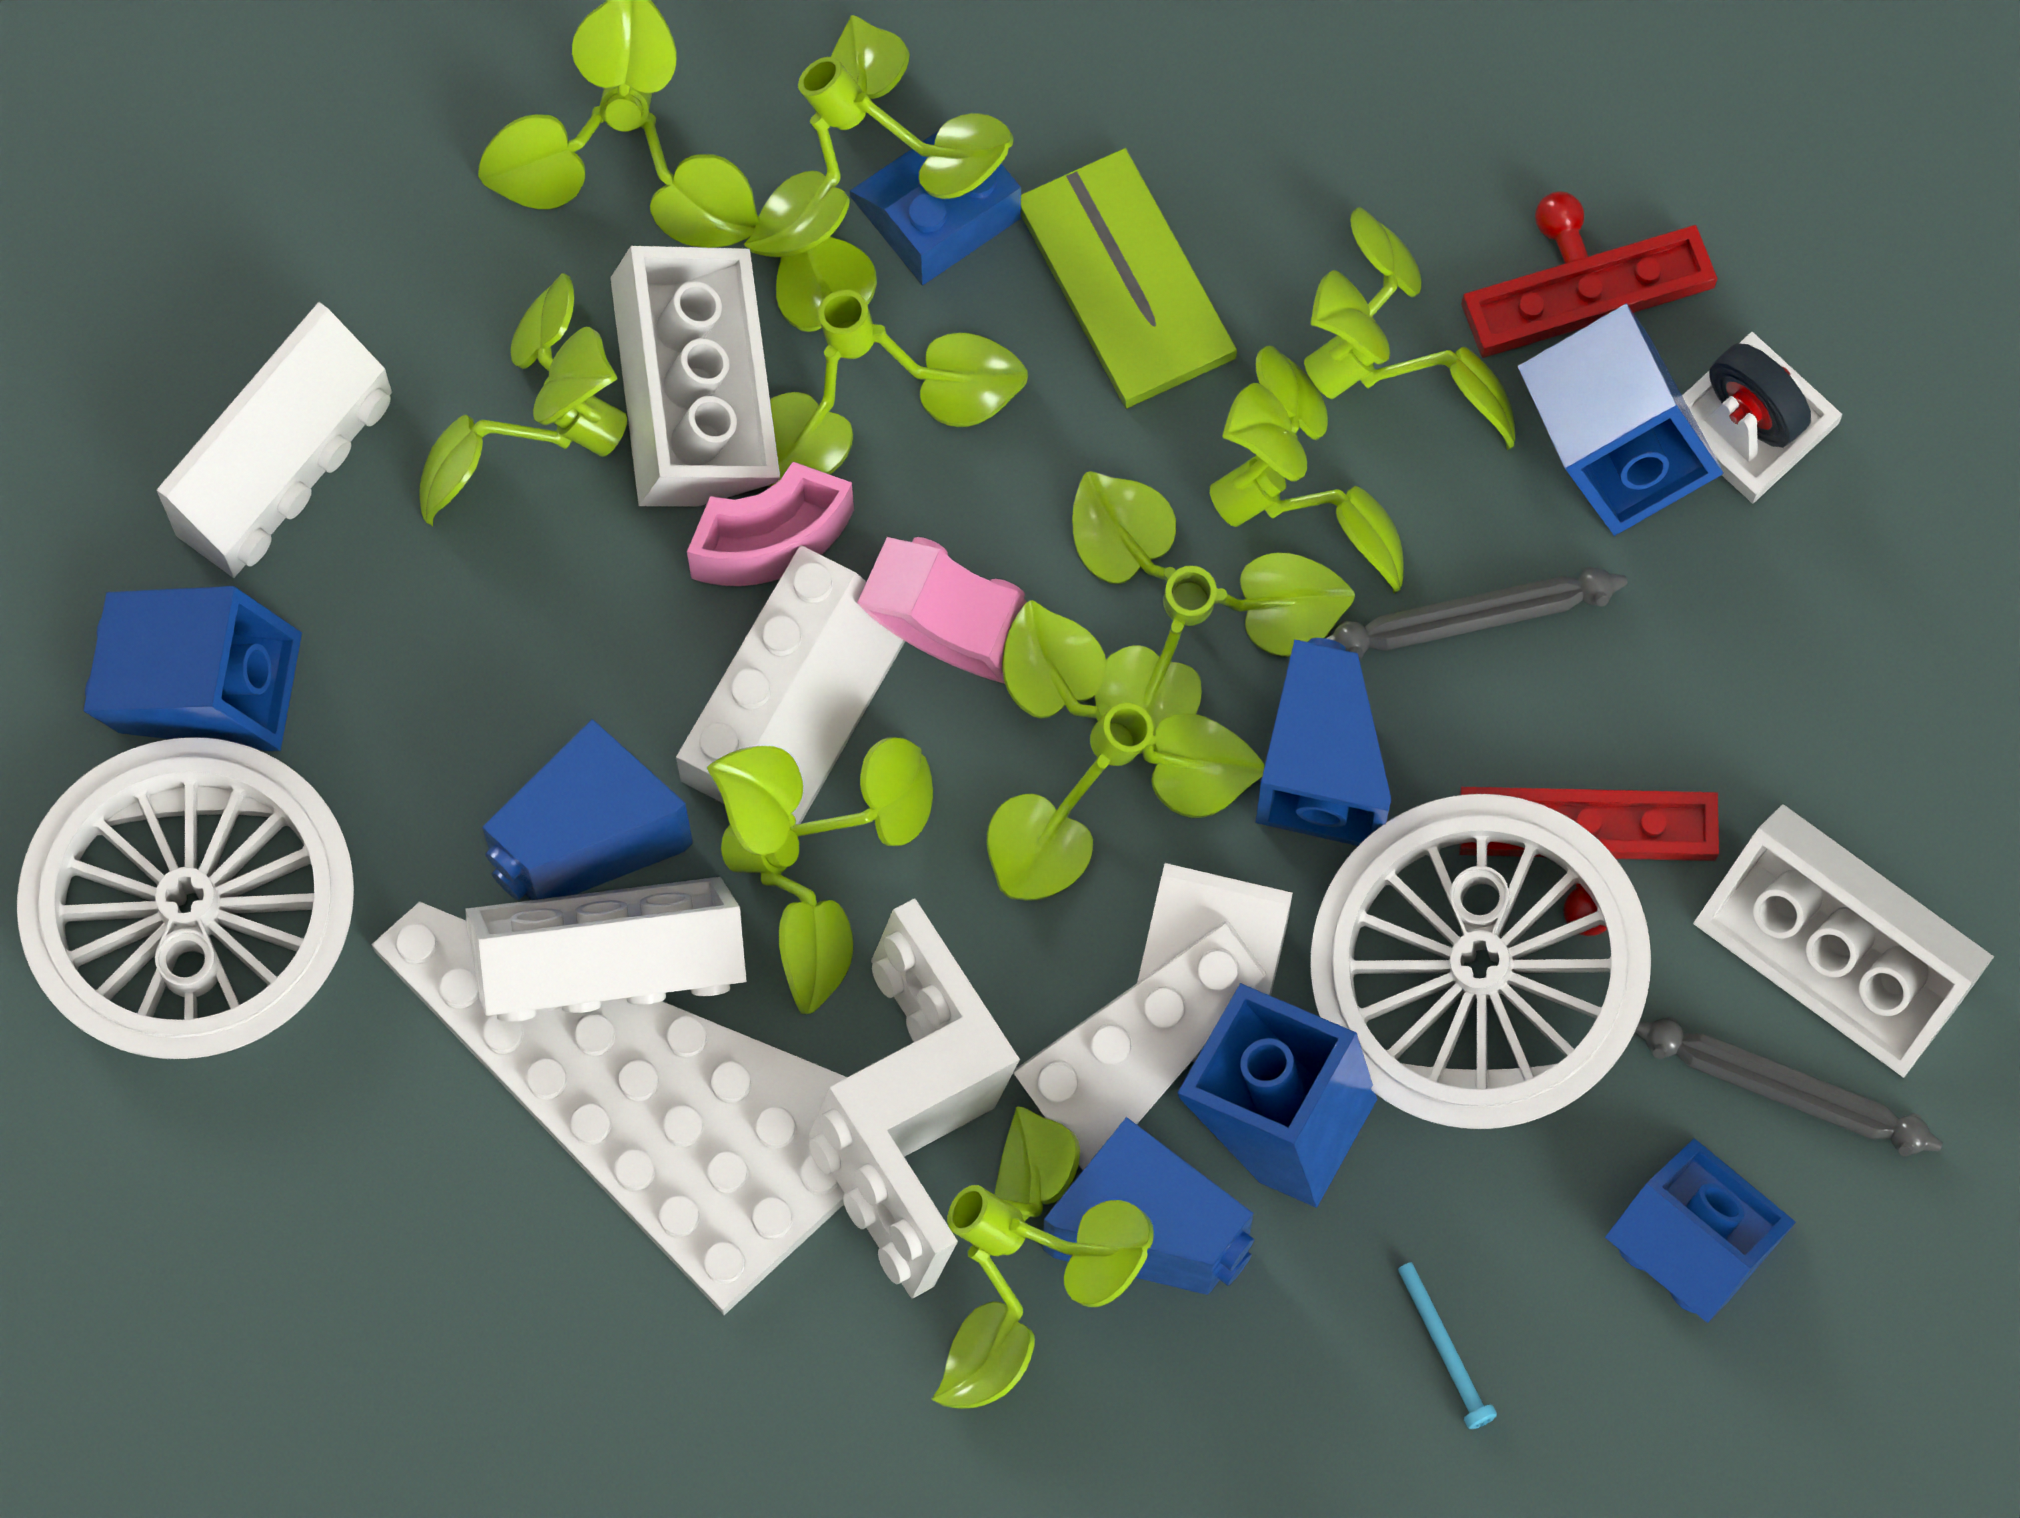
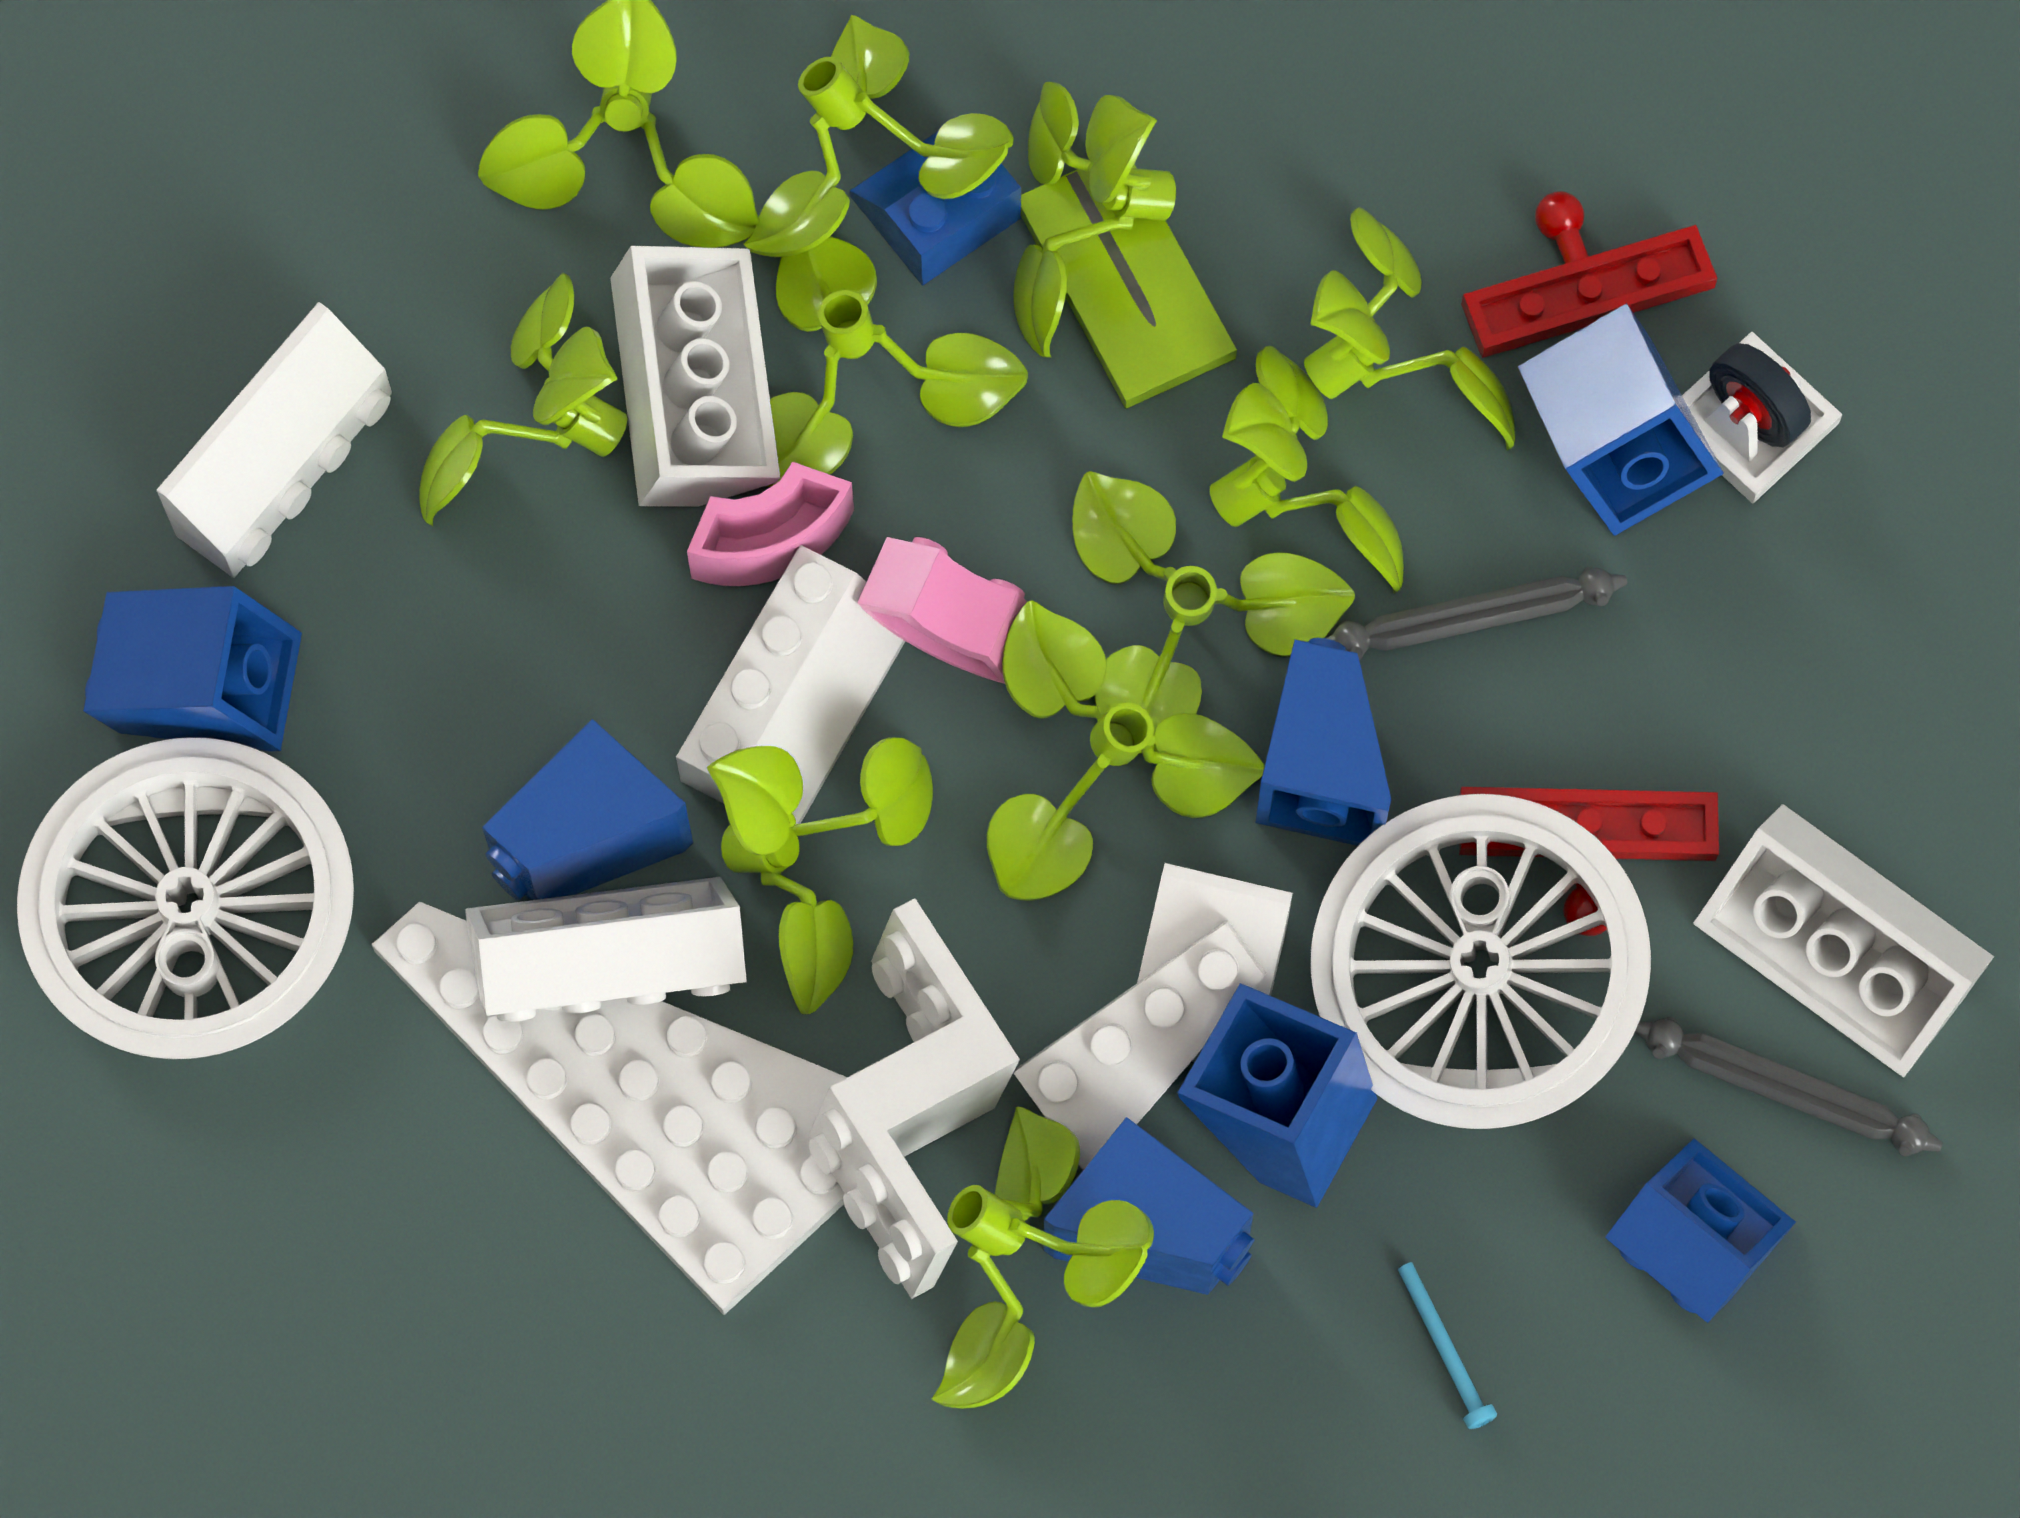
none -> lime plant [1013,82,1176,358]

